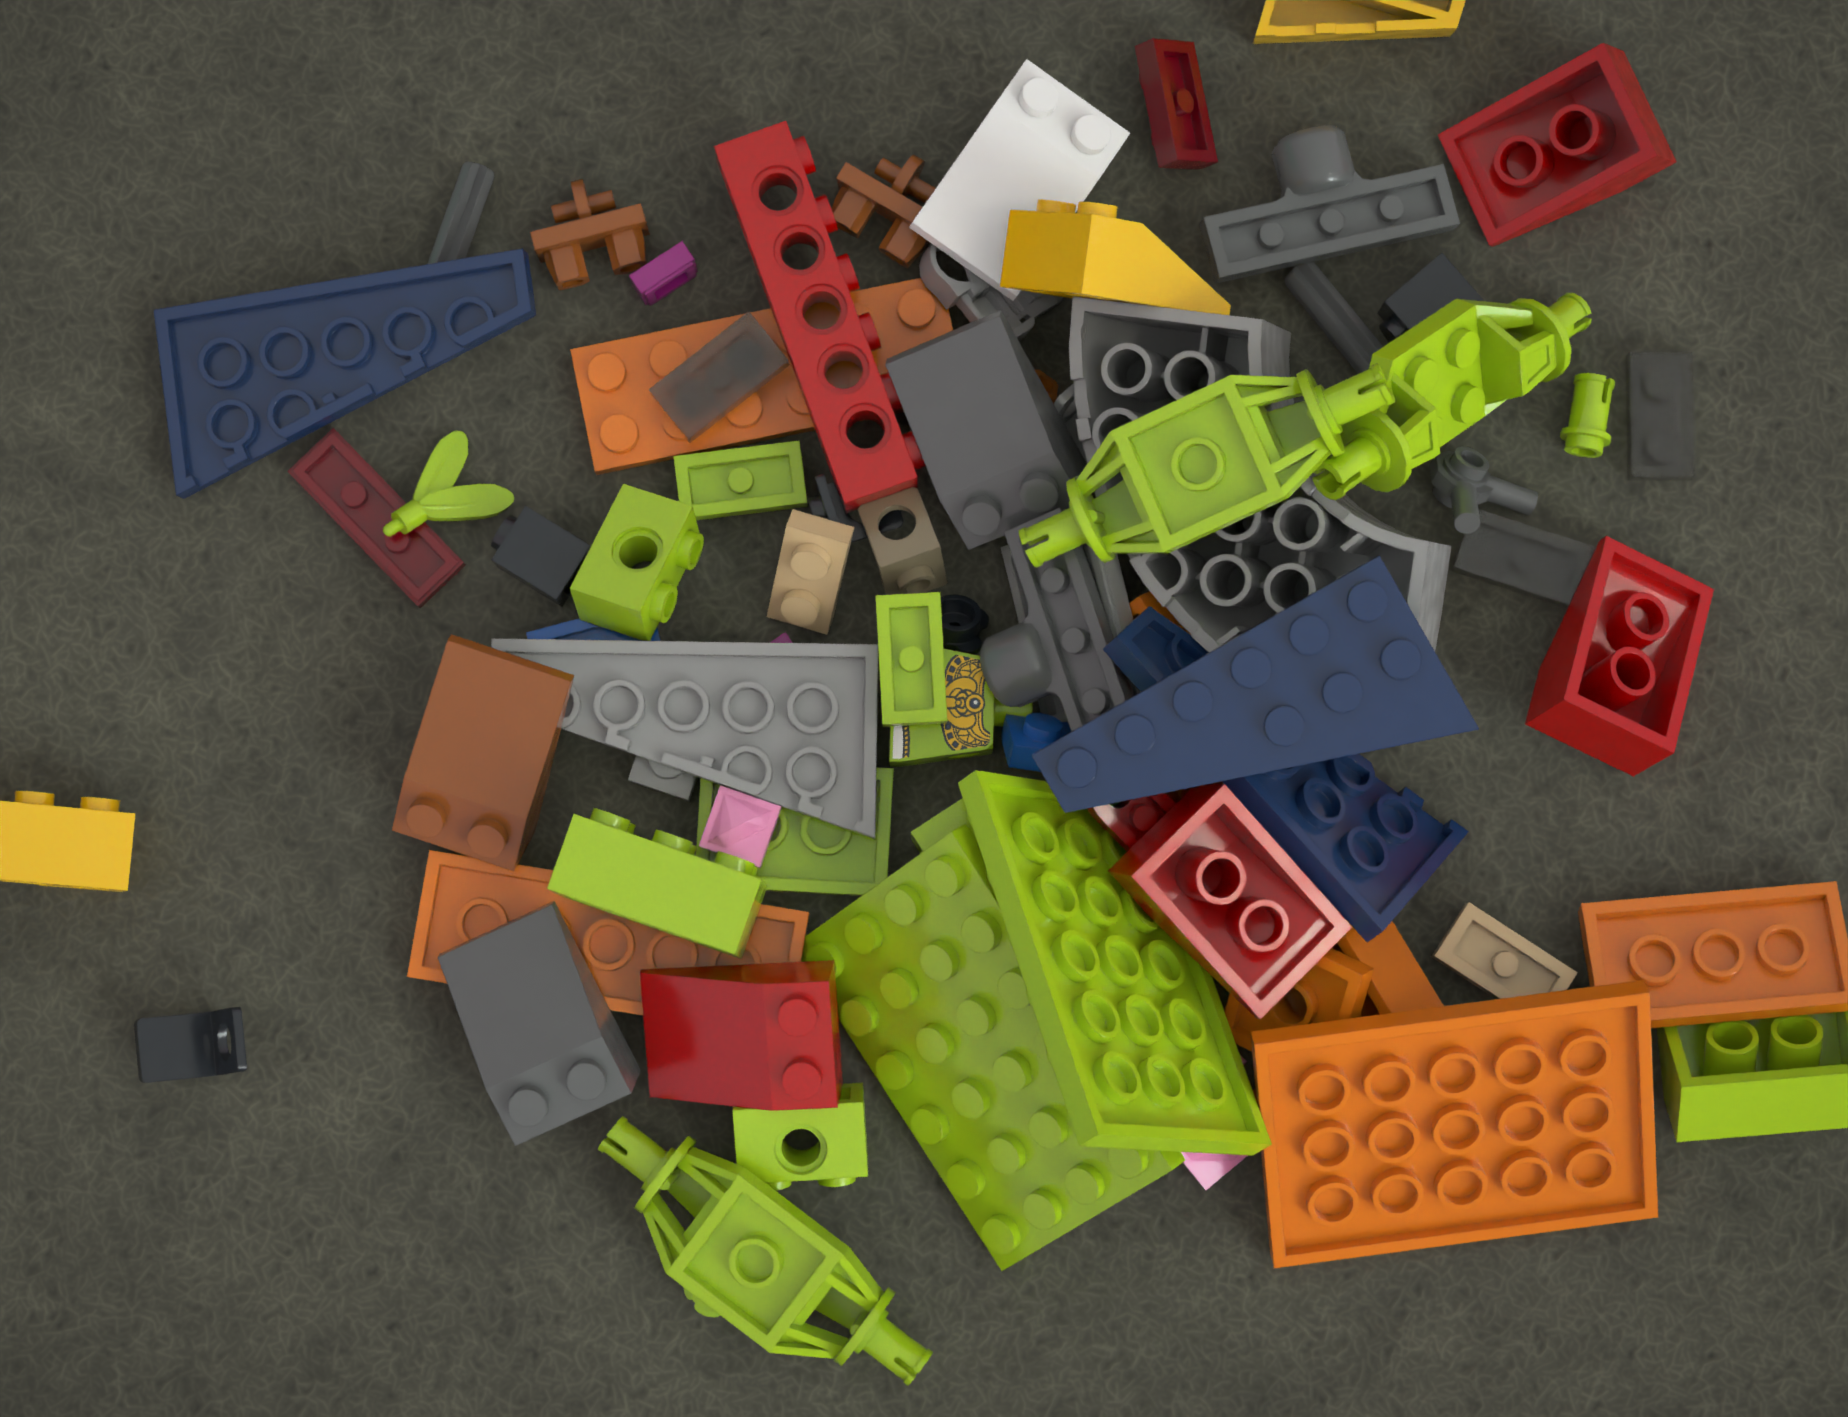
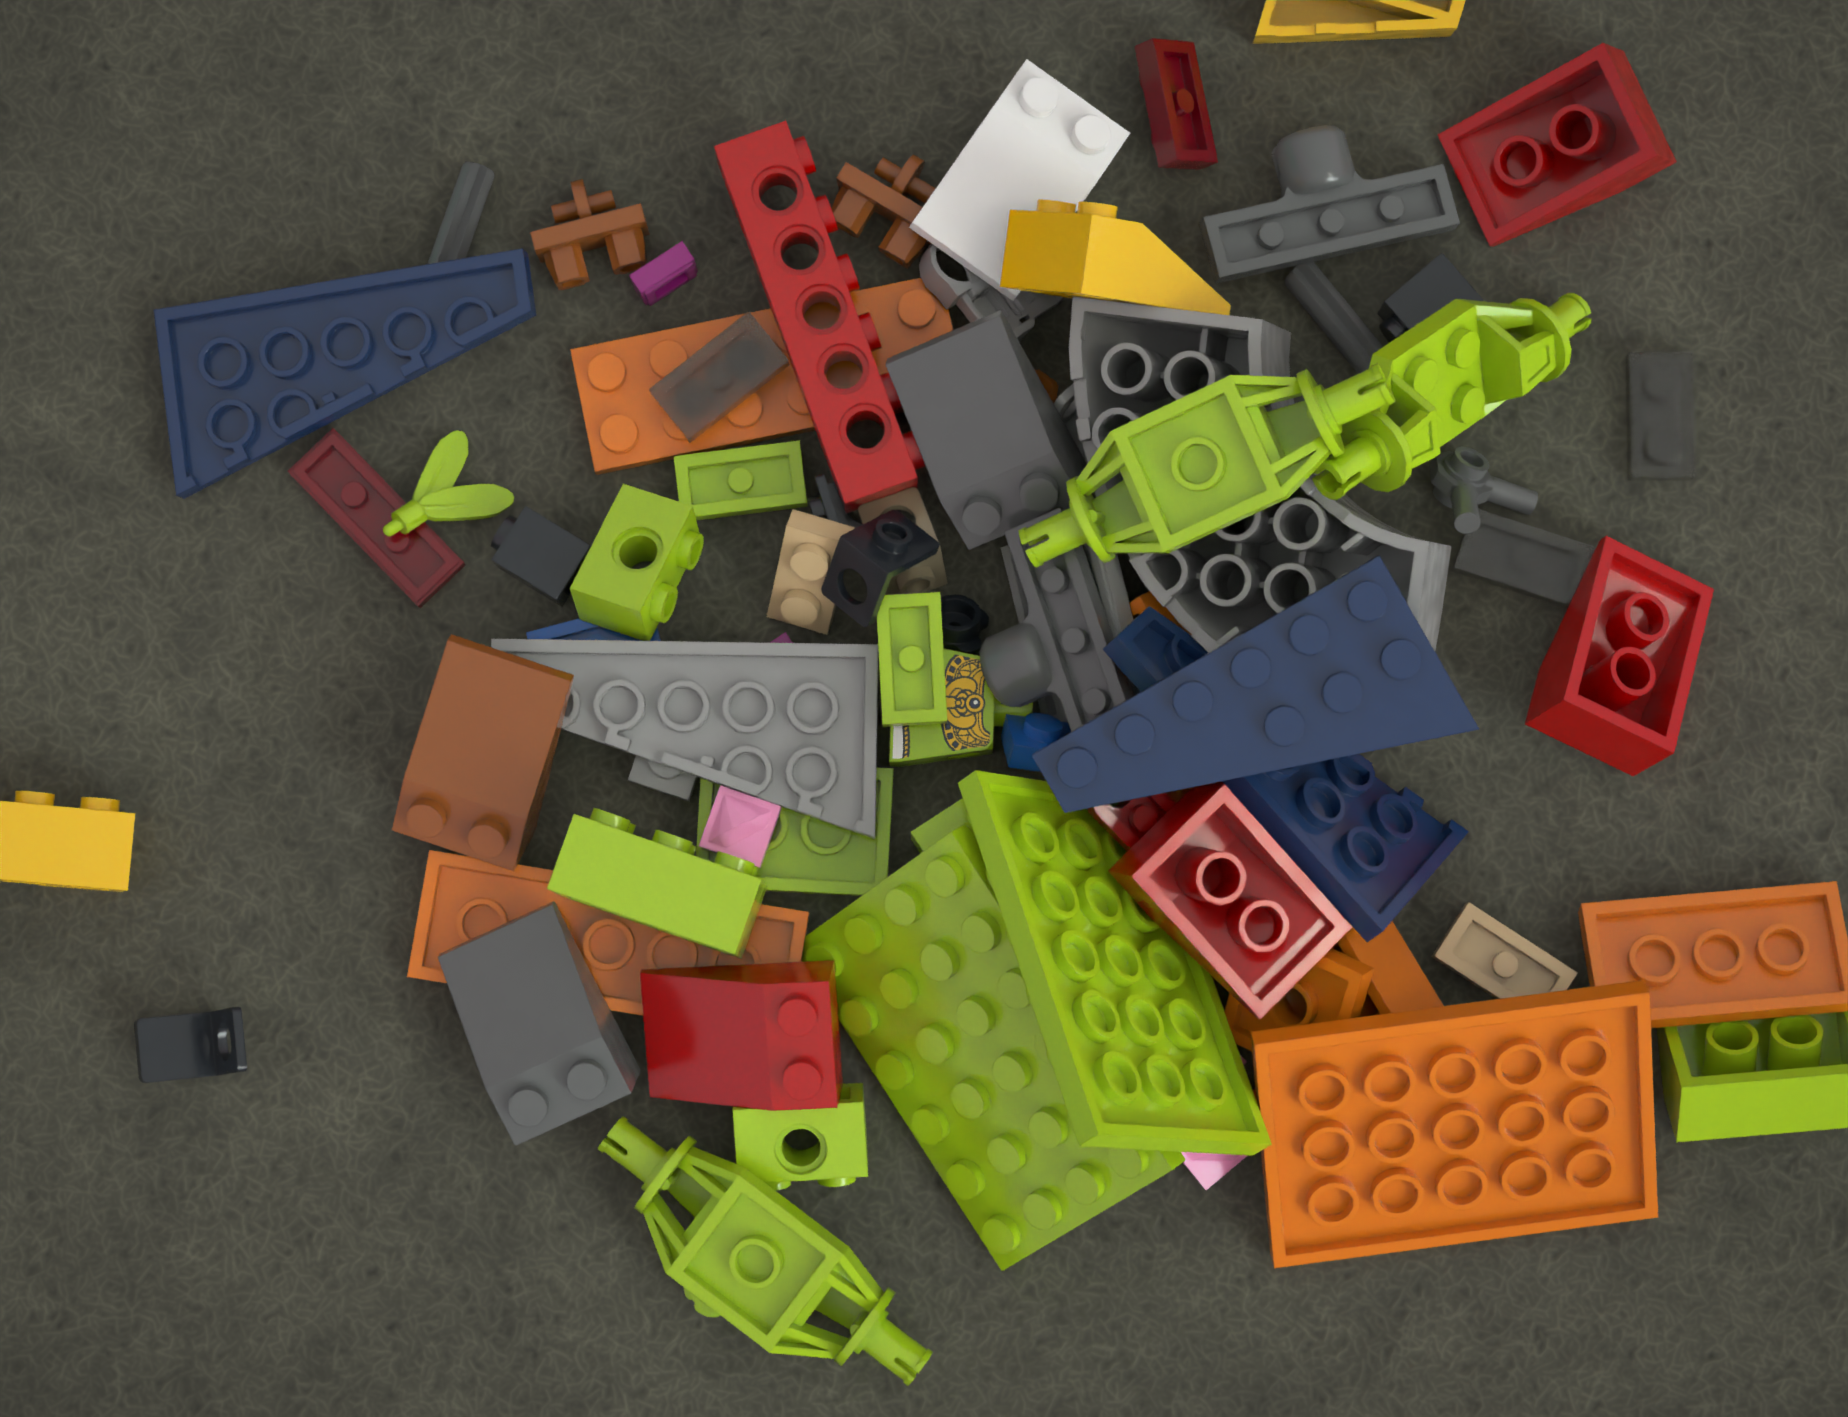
lime pin [1560,373,1615,458] -> none
none -> black bracket [821,510,940,627]

